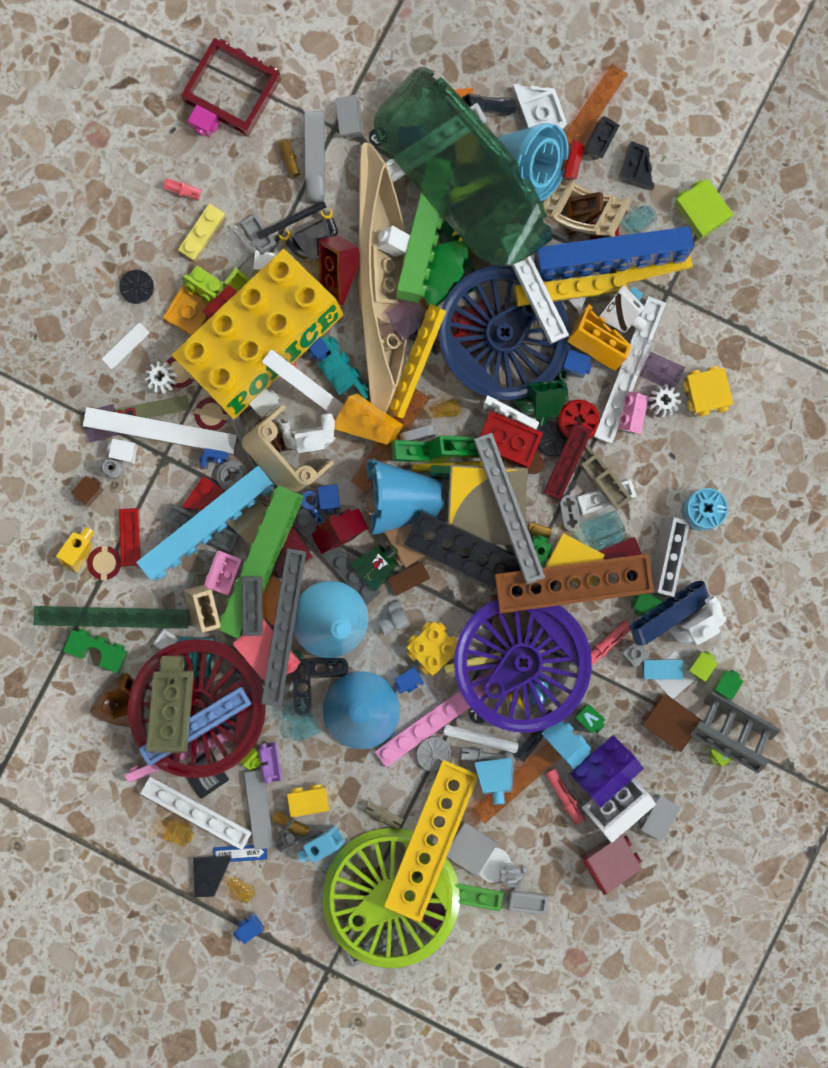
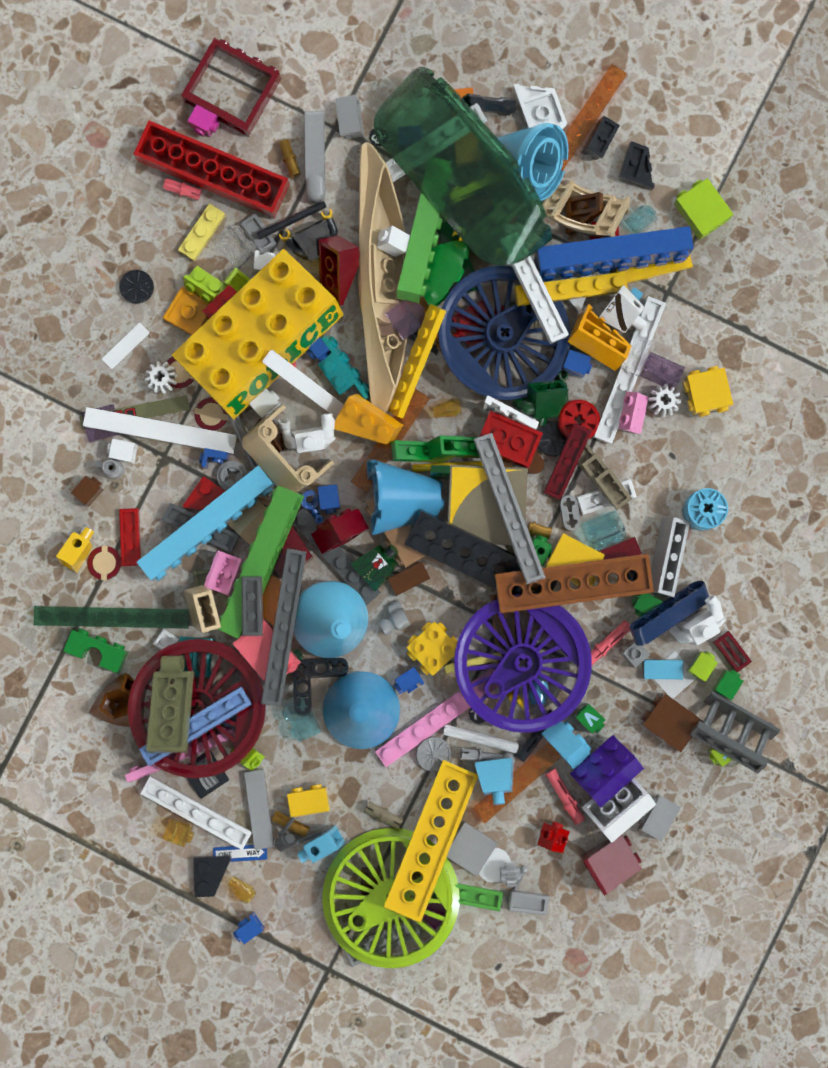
medium lavender hinge [257,742,282,784] -> none
light grey beam [399,425,436,441] -> none
red tile [564,139,585,180] -> none
none -> red brick [133,120,290,219]
none -> red brick [537,821,570,853]
none -> dark red tile [713,631,752,673]

